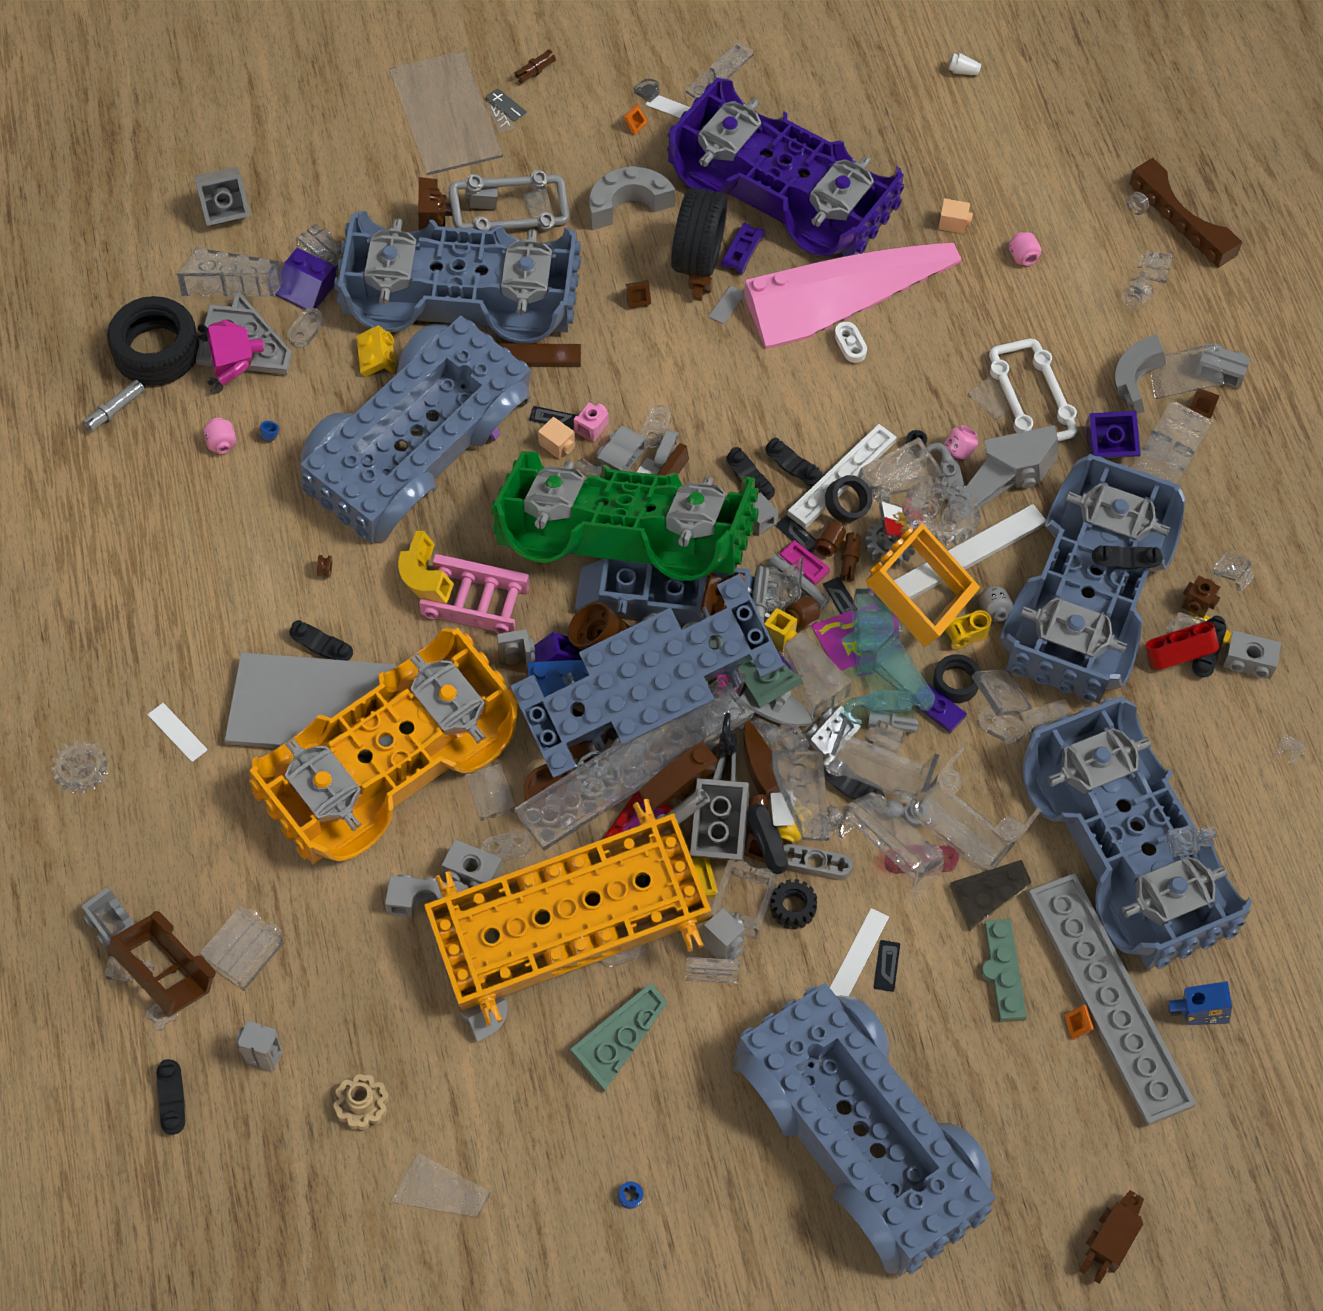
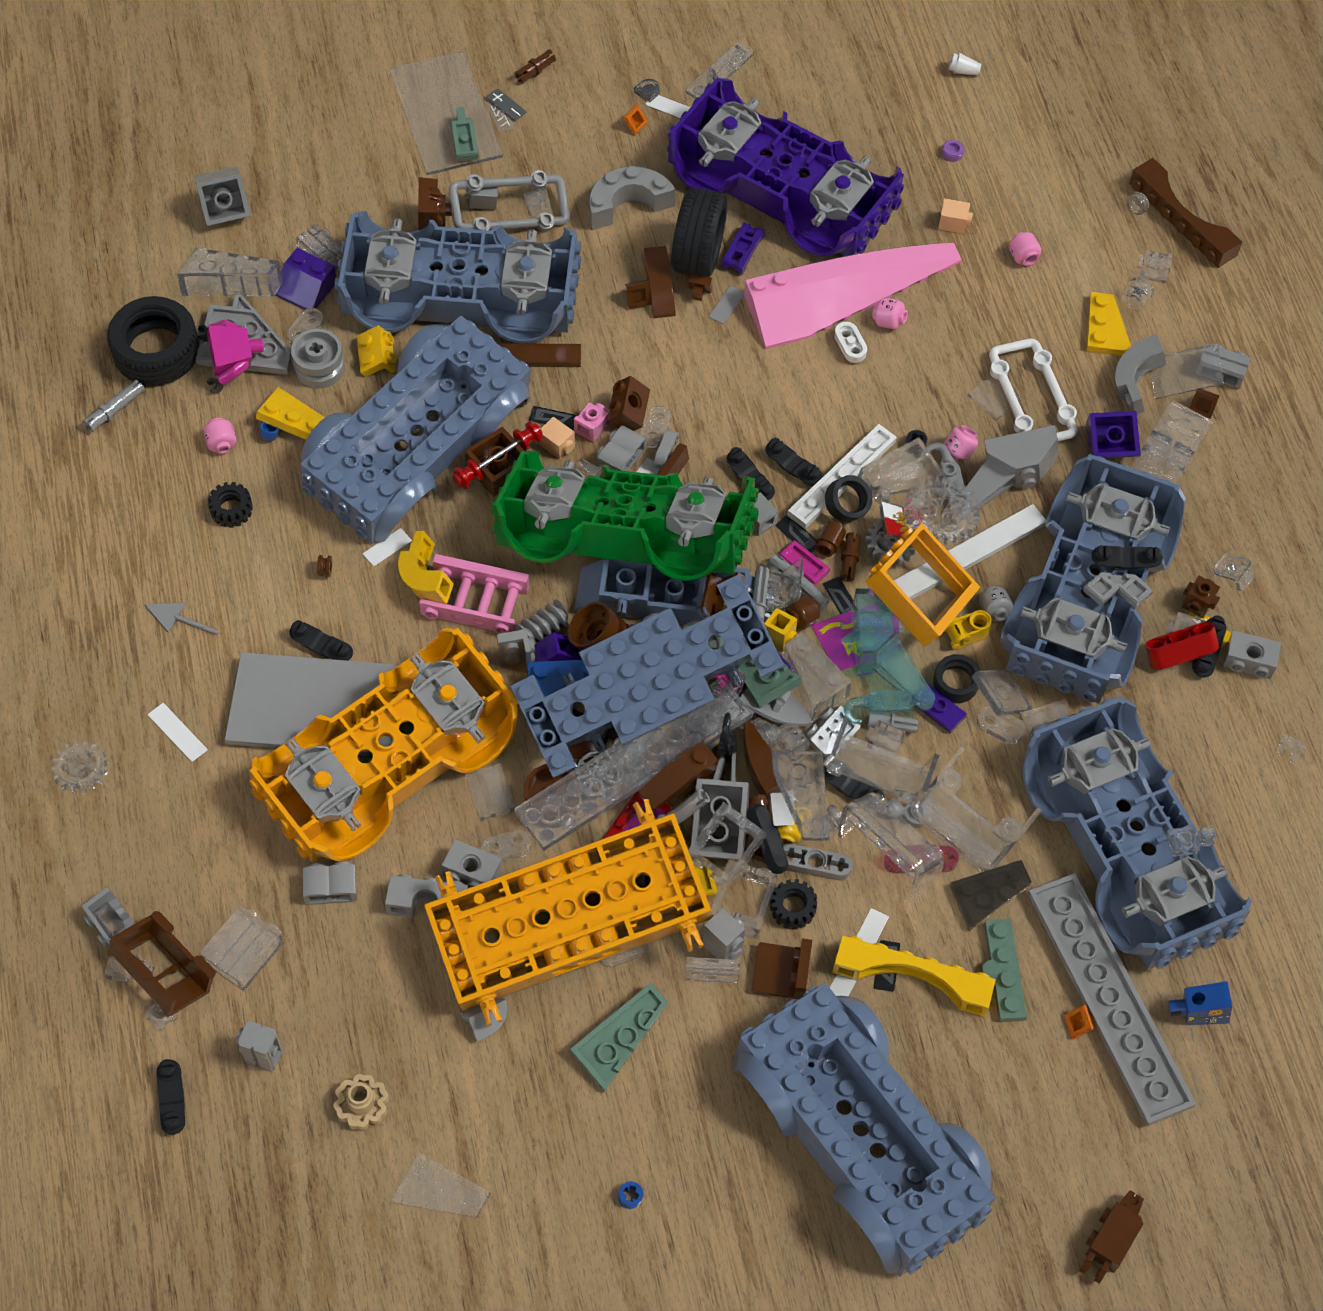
none -> light grey piece [145,602,219,634]
none -> black tyre [208,482,253,528]
none -> yellow wing [256,387,325,440]
none -> light grey wheel [291,328,345,389]
none -> light grey brick [303,861,357,905]
none -> white sticker [362,528,412,566]
none -> sand green hinge [451,107,479,161]
none -> reddish brown brick [452,422,543,497]
none -> light grey piece [514,599,569,645]
none -> reddish brown brick [607,376,650,431]
none -> reddish brown slope [644,246,676,319]
none -> clear window [688,802,767,885]
none -> reddish brown bracket [752,938,812,1000]
none -> yellow arch [832,936,996,1017]
none -> bright pink head [872,298,908,330]
none -> medium lavender tile [942,140,964,162]
none -> light grey tile [1083,572,1154,609]
none -> yellow wing [1086,292,1131,356]

